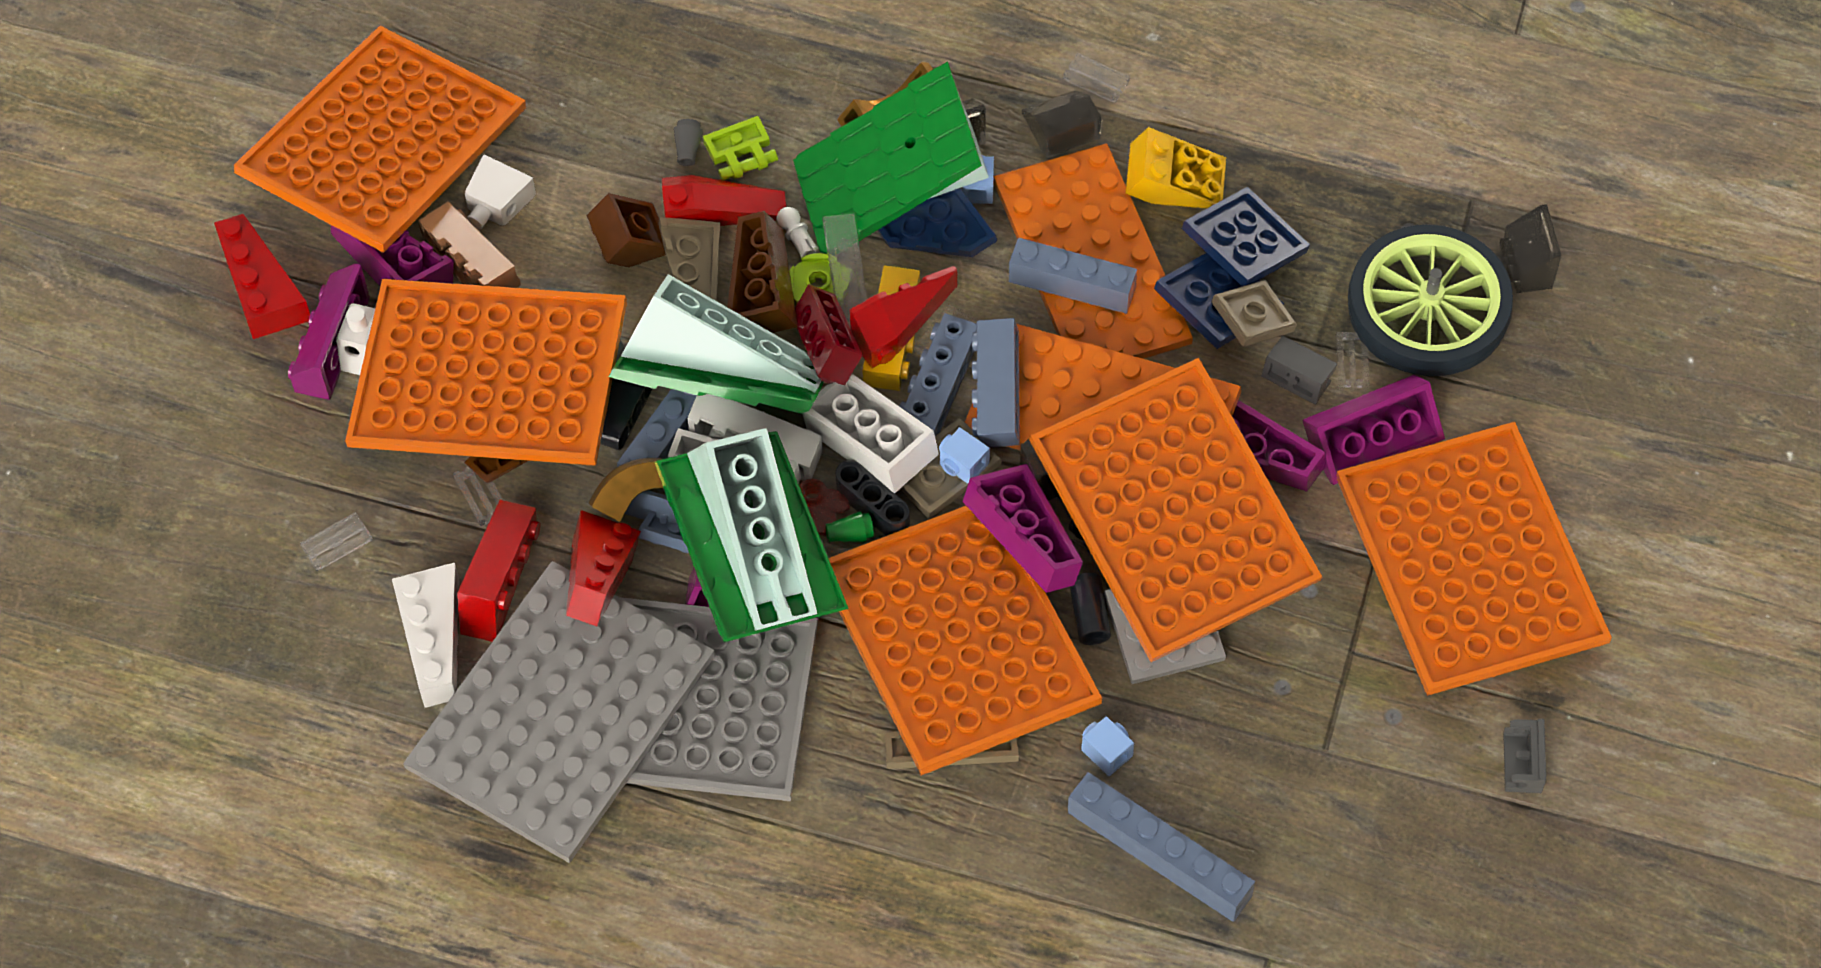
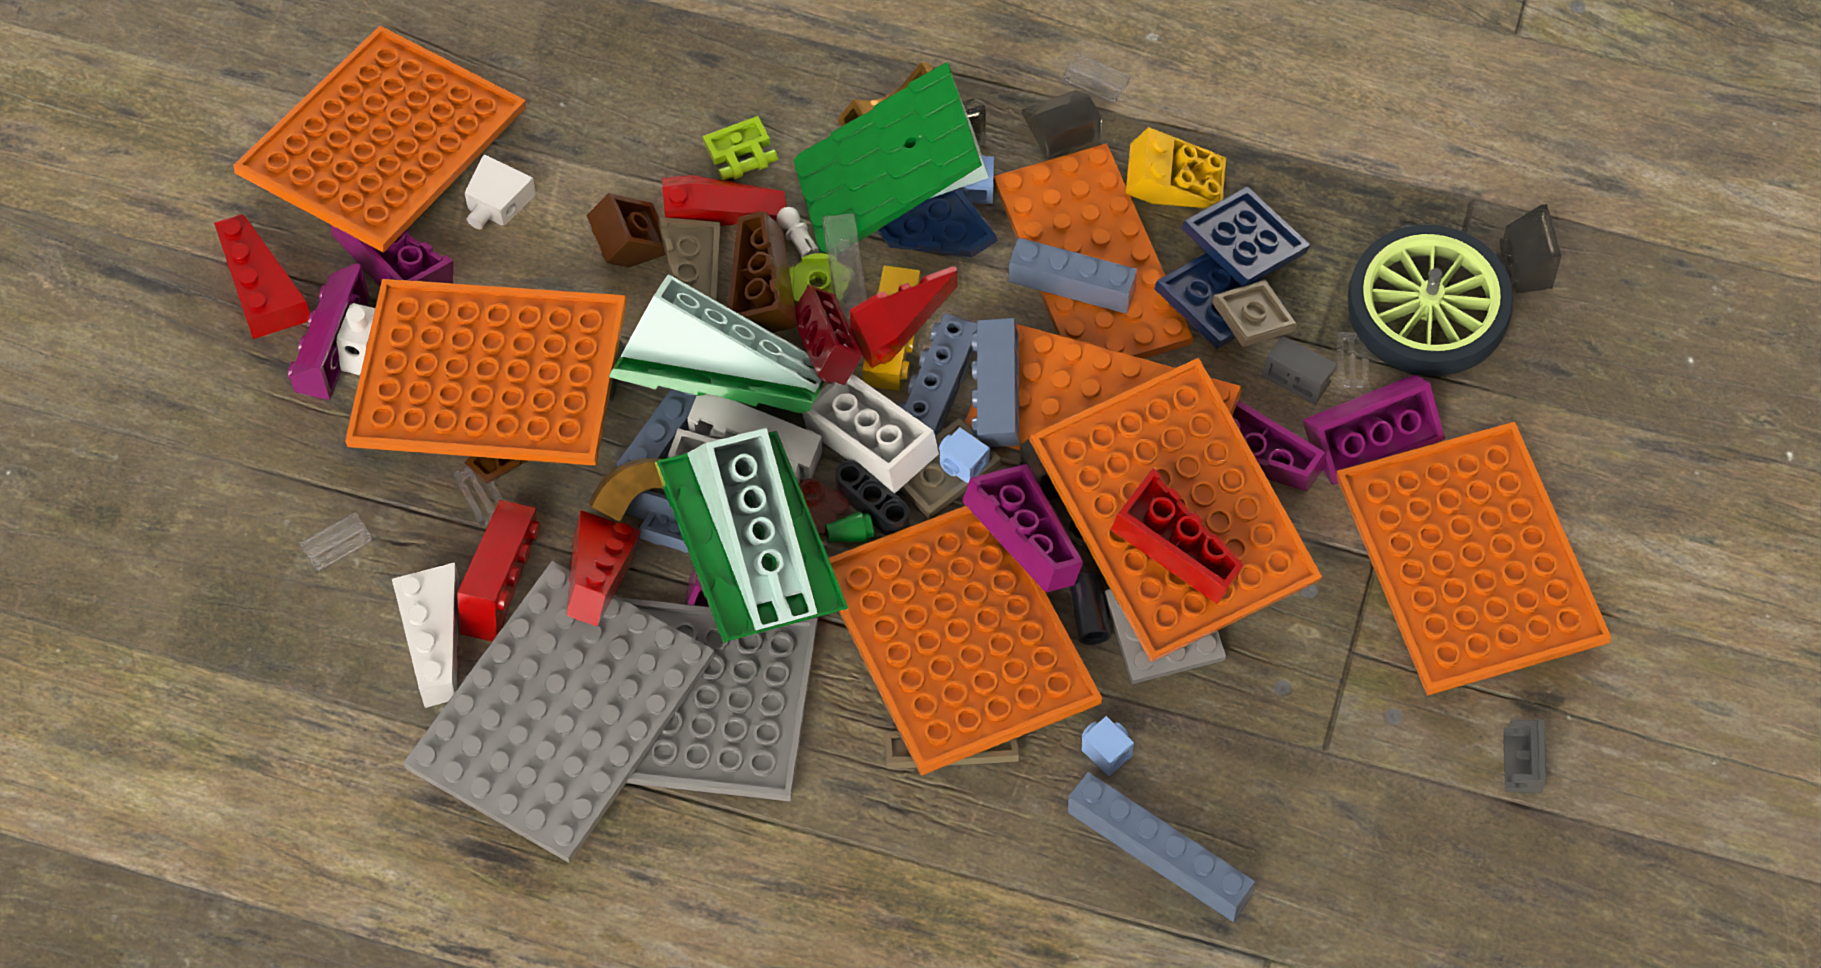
wedge [418,201,521,288] -> none
black beam [600,379,653,451] -> none
dark grey cone [673,119,703,166] -> none
none -> red wedge [1110,467,1244,604]

